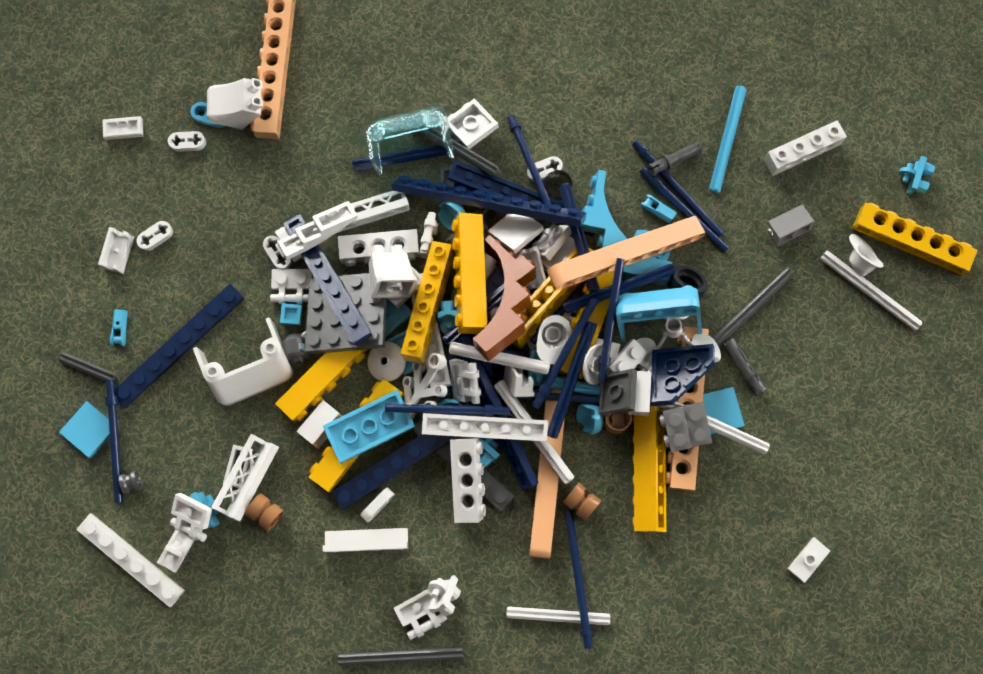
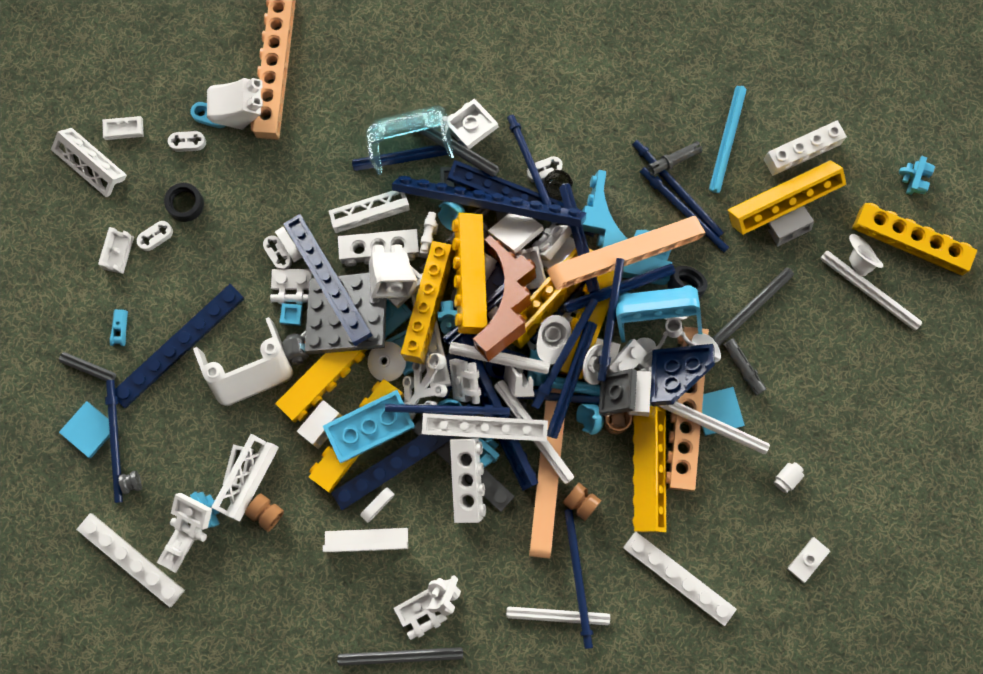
white slope [278,201,358,260] -> none
medium azure bar [640,194,677,224] -> none
light grey plate [659,401,712,452] -> none
none -> white fence [51,128,127,197]
none -> black tyre [164,182,204,222]
none -> white plate [623,531,737,626]
none -> yellow brick [728,160,846,235]
none -> white brick [774,462,804,493]

